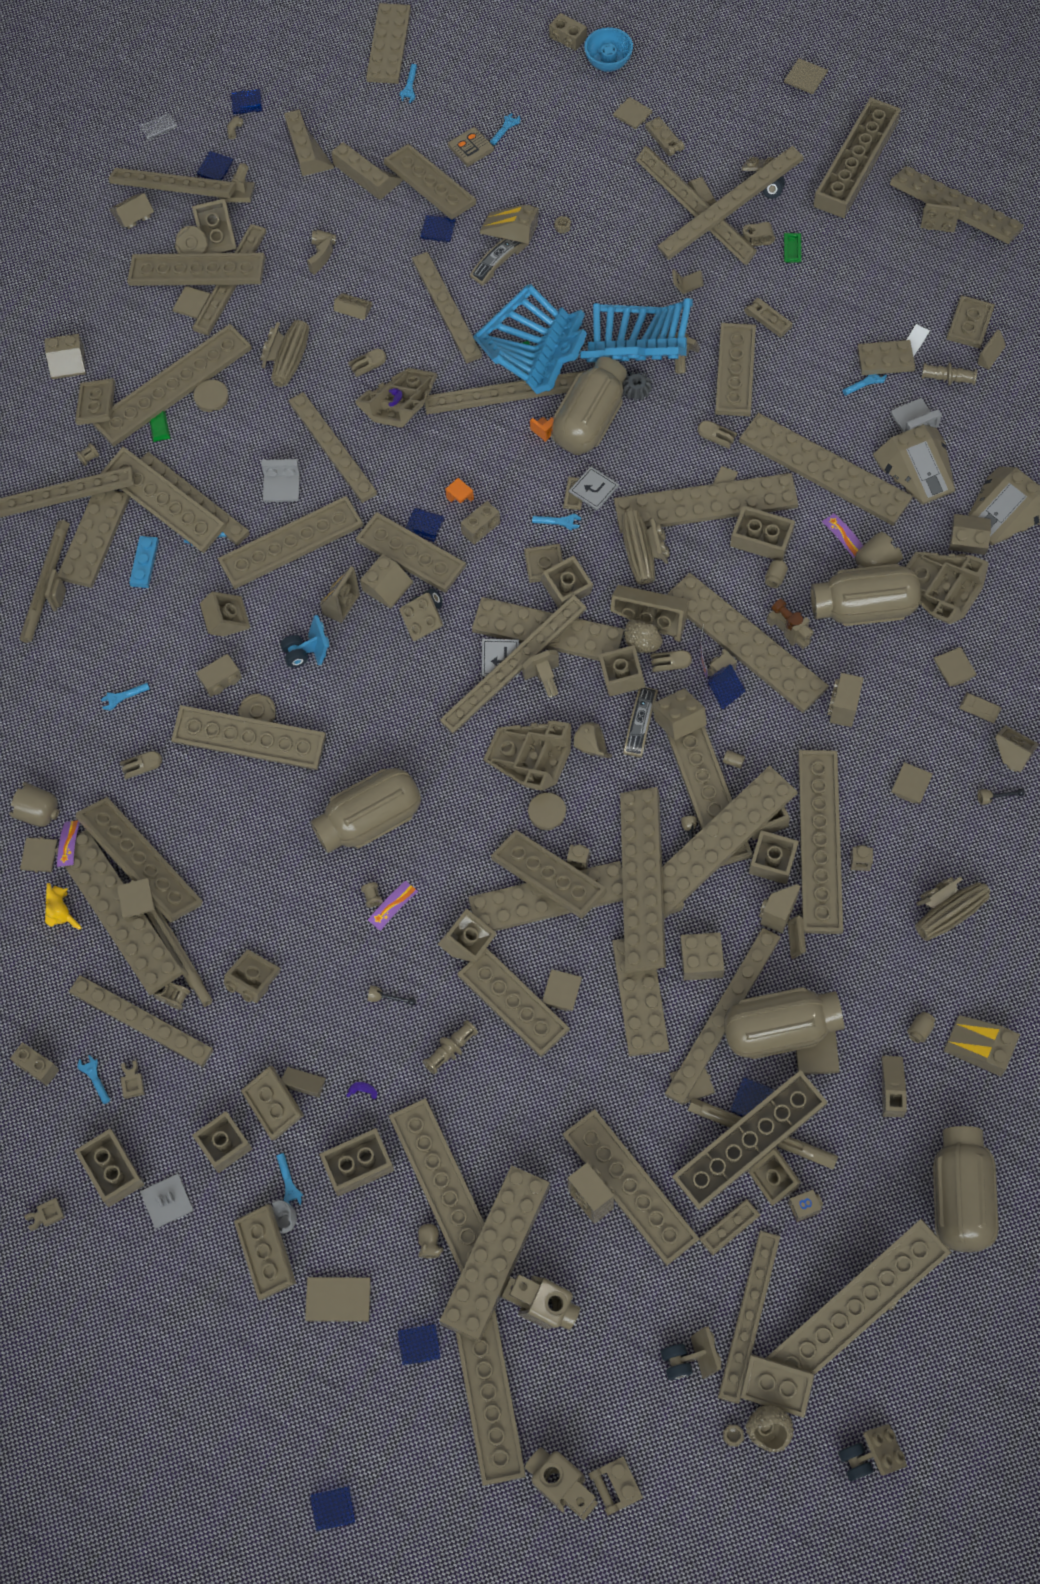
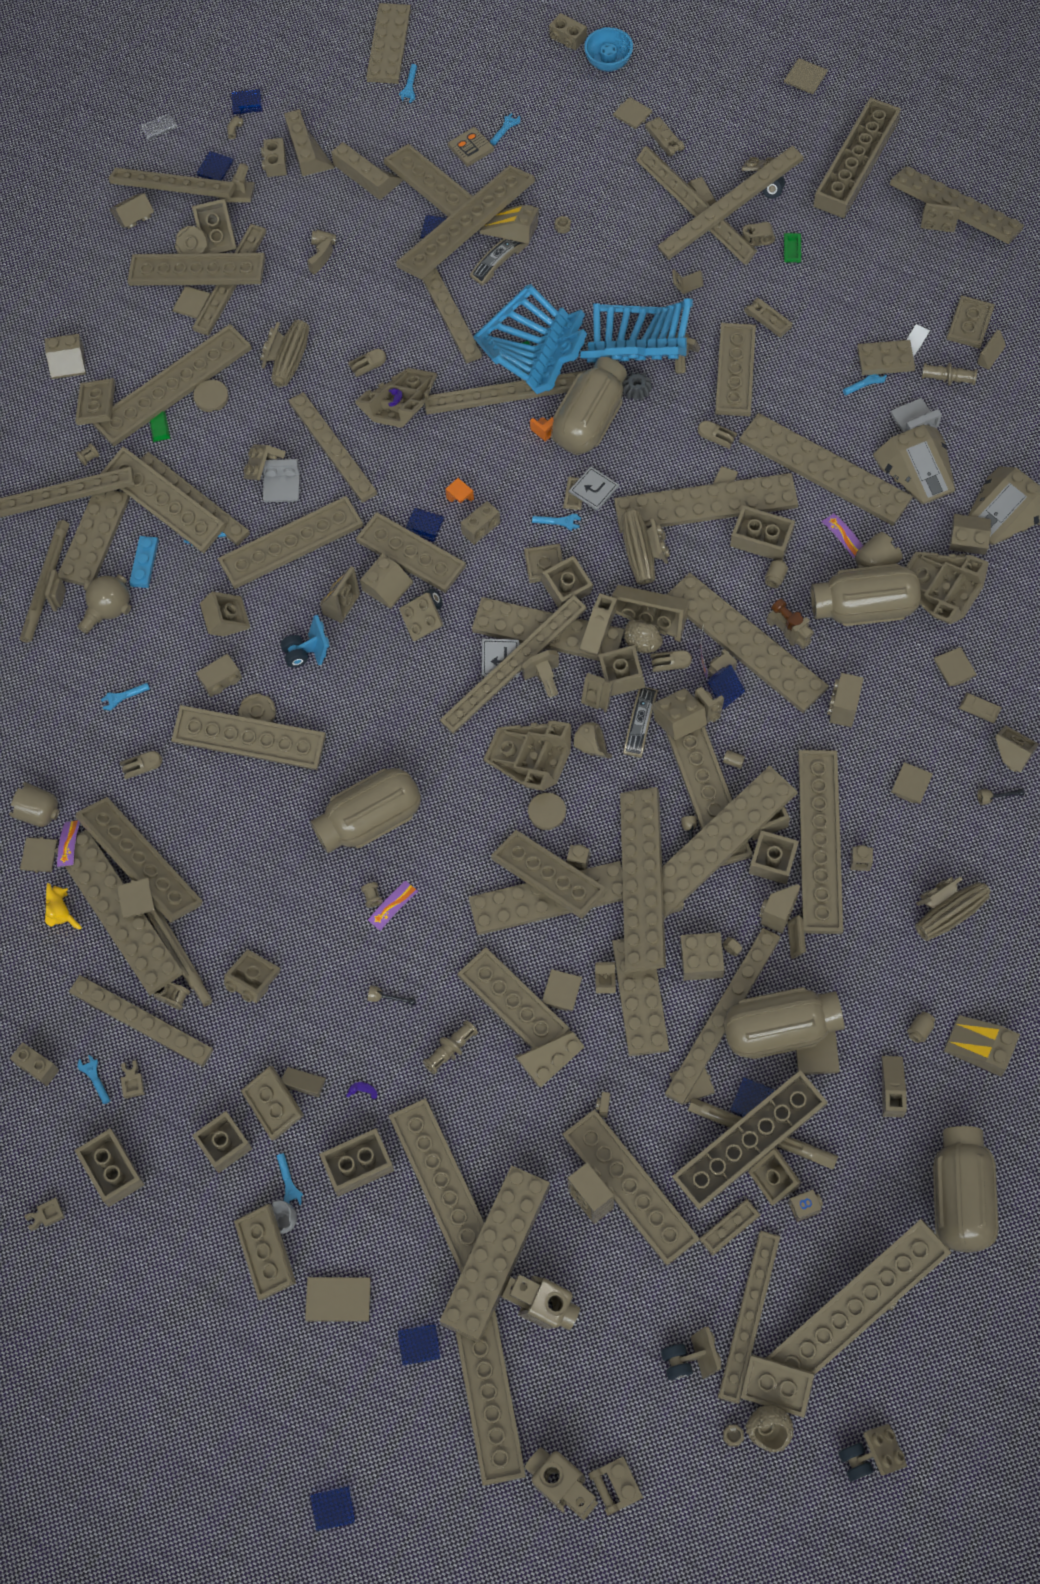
light grey piece [140,1174,194,1229] -> none
dark tan slope [334,293,373,320] -> none
dark tan animal [418,1224,444,1259] -> none
dark tan slope [437,909,497,962] -> none
none -> dark tan piece [77,574,132,634]
none -> dark tan bracket [244,444,286,480]
none -> dark tan brick [261,138,287,177]
none -> dark tan plate [396,165,535,279]
none -> dark tan wing [514,1031,584,1088]
none -> dark tan slope [580,593,617,656]
none -> dark tan plate [581,673,613,712]
none -> dark tan bracket [595,962,616,993]
none -> dark tan plate [596,1092,610,1118]
none -> dark tan bracket [694,686,724,723]
none -> dark tan tile [723,937,742,957]

